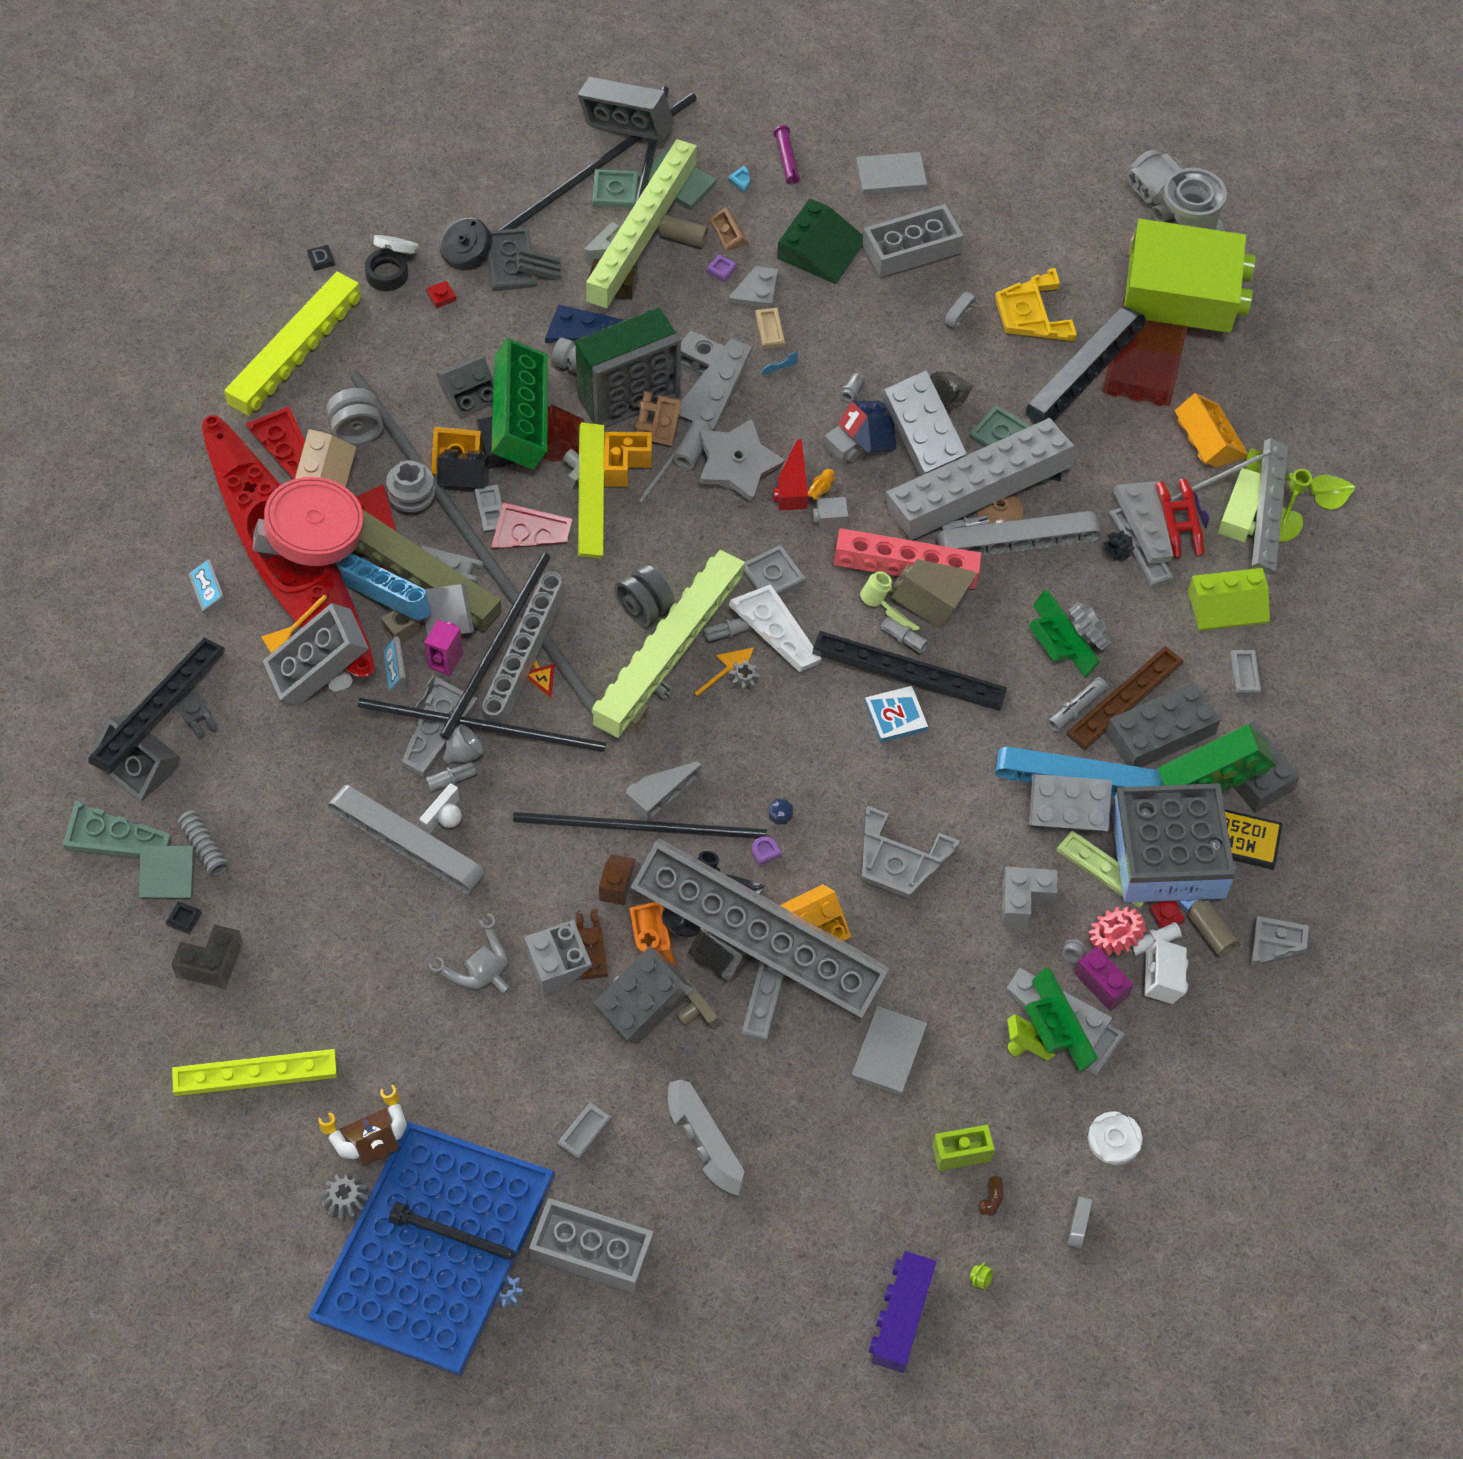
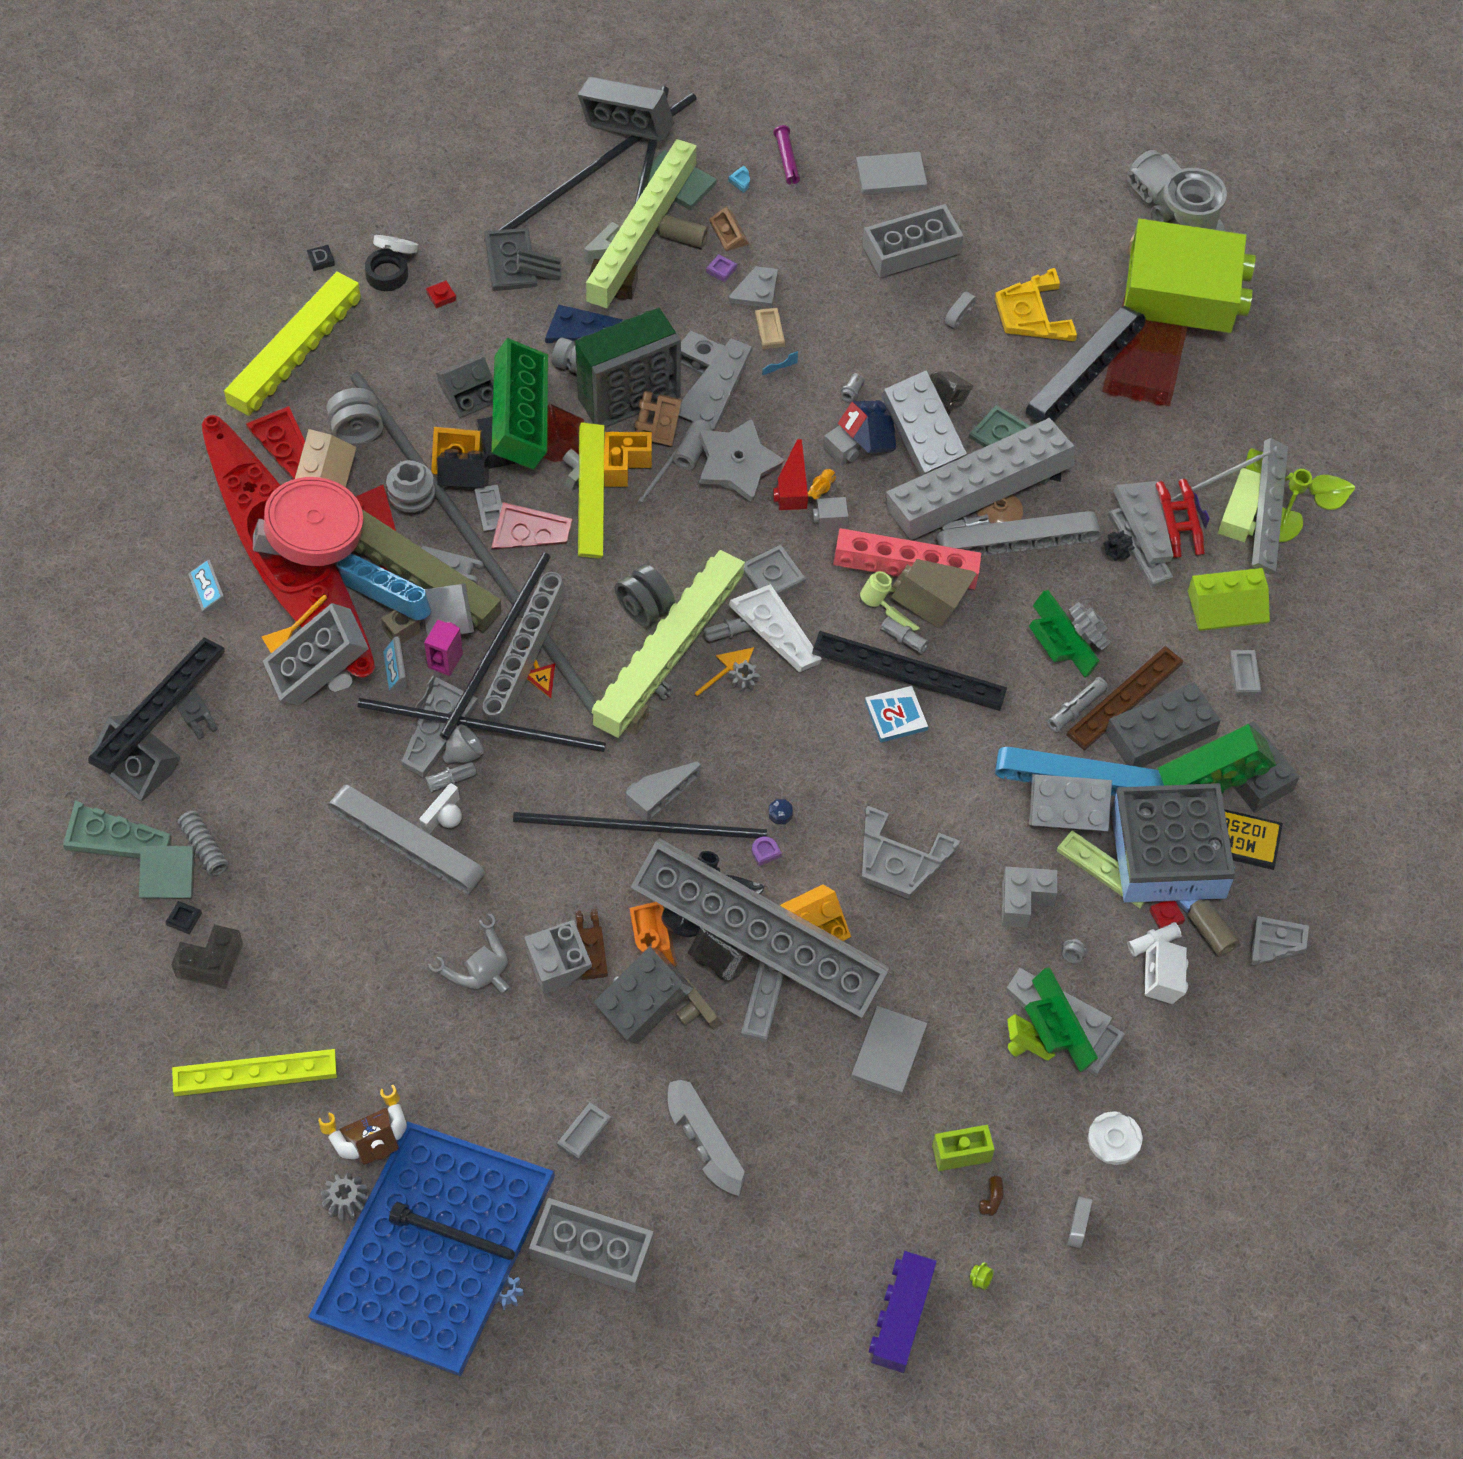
black wheel [440,217,492,269] -> none
sand green tile [592,169,639,208] -> none
reddish brown slope [599,854,636,905] -> none
dark green slope [777,198,863,284] -> none
magenta brick [1074,946,1133,1011] -> none
coral gear [1089,907,1147,956] -> none
light orange slope [1175,393,1248,467] -> none

